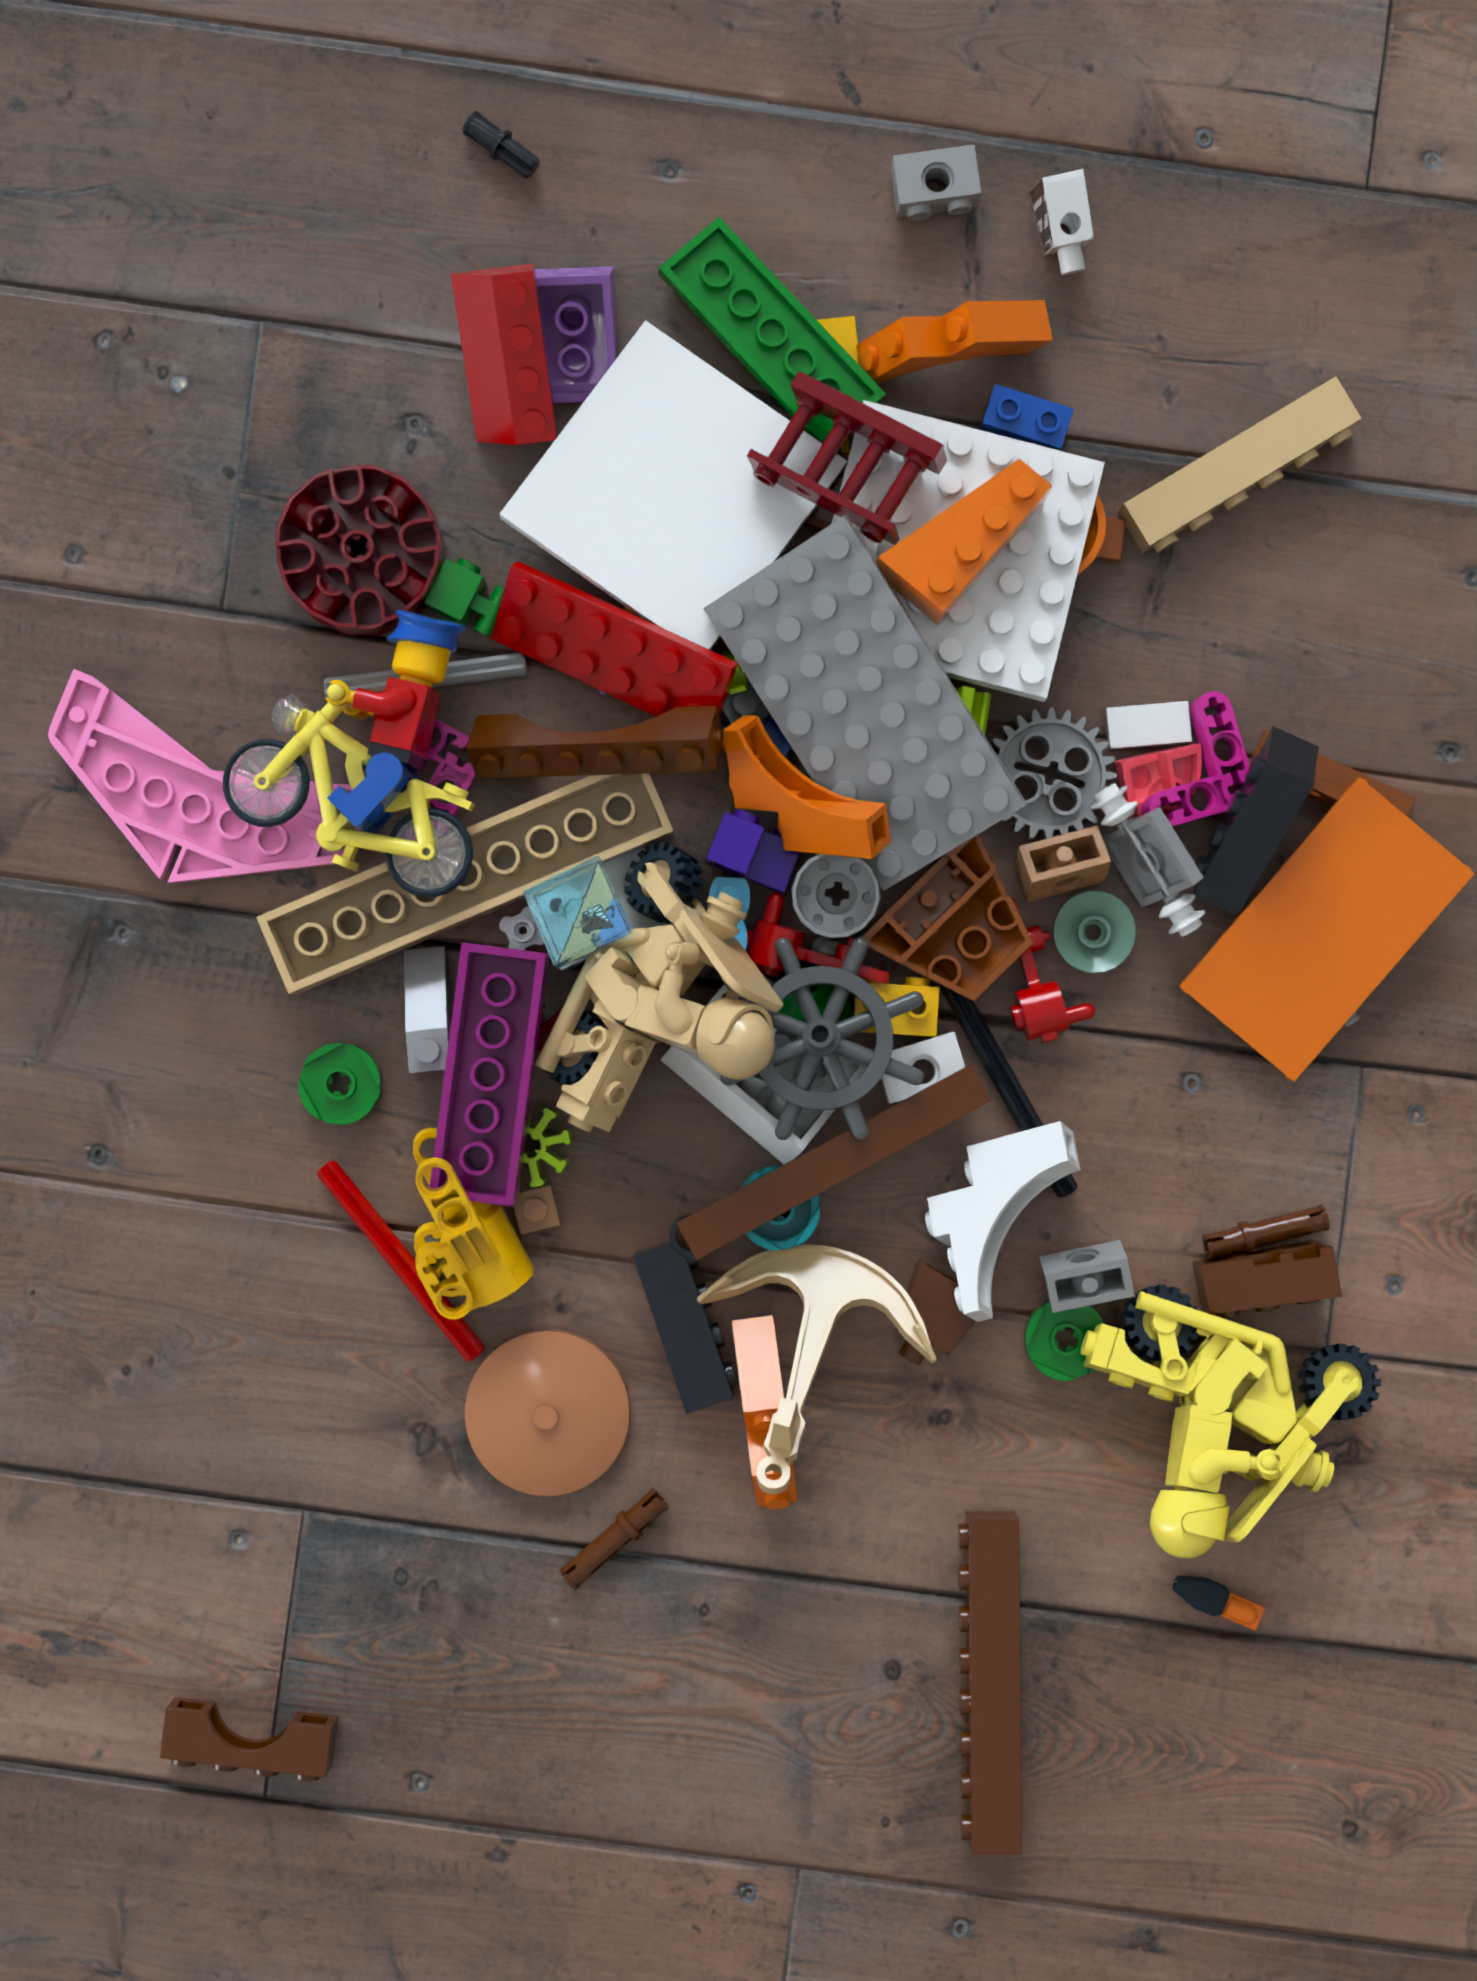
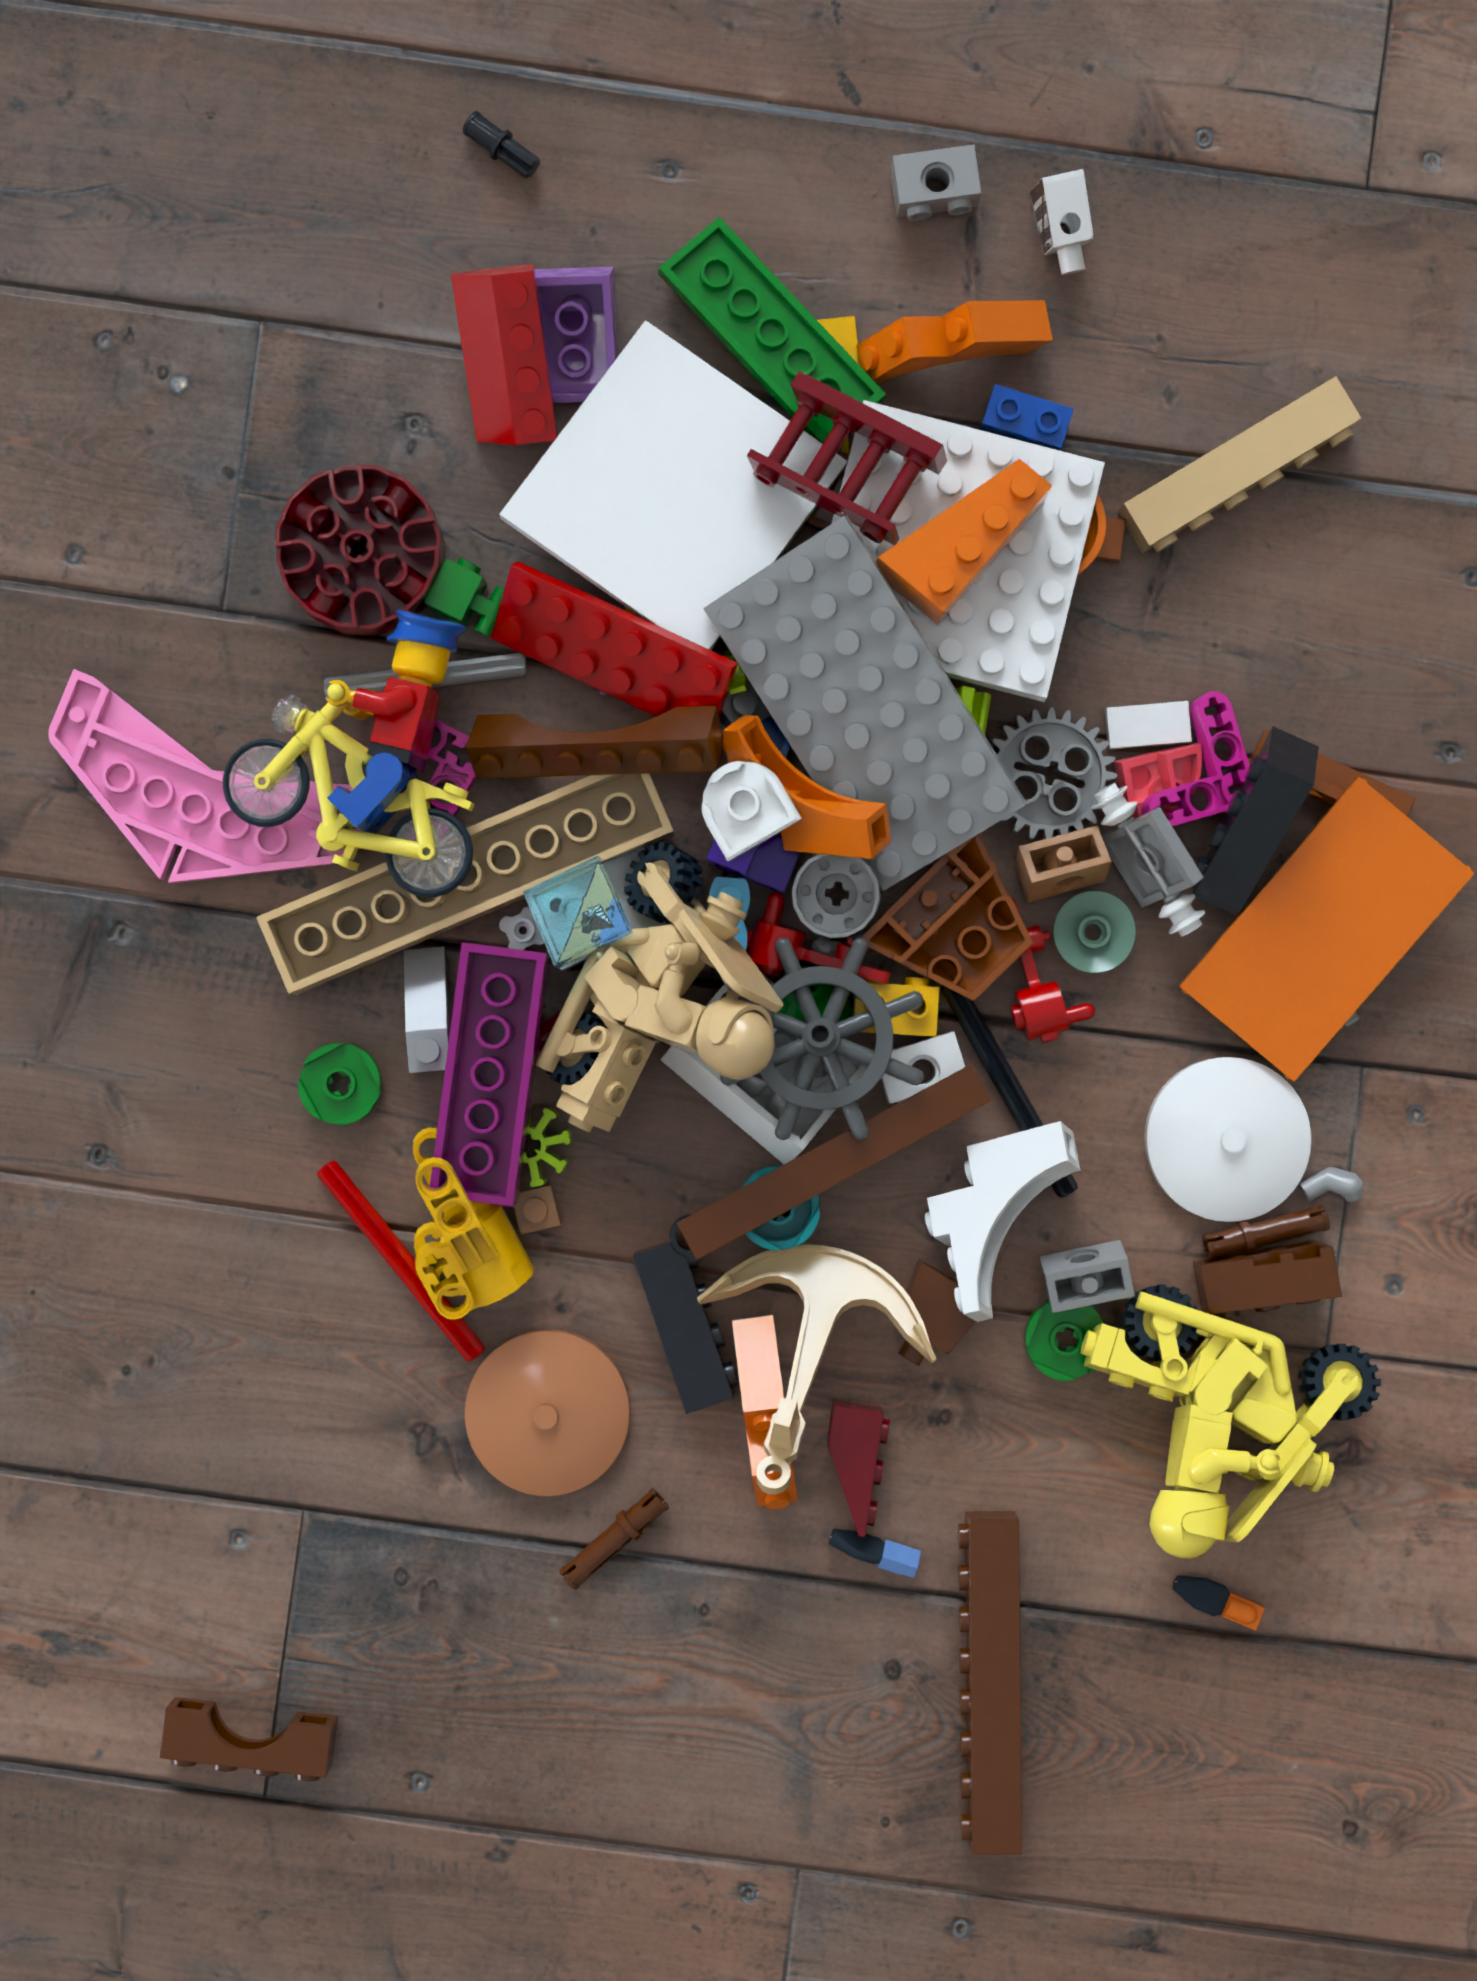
none -> white tile [701,761,802,862]
none -> dark red slope [827,1399,890,1537]
none -> piece [829,1529,921,1578]
none -> white dish [1144,1057,1311,1222]
none -> light grey arm [1299,1167,1364,1202]

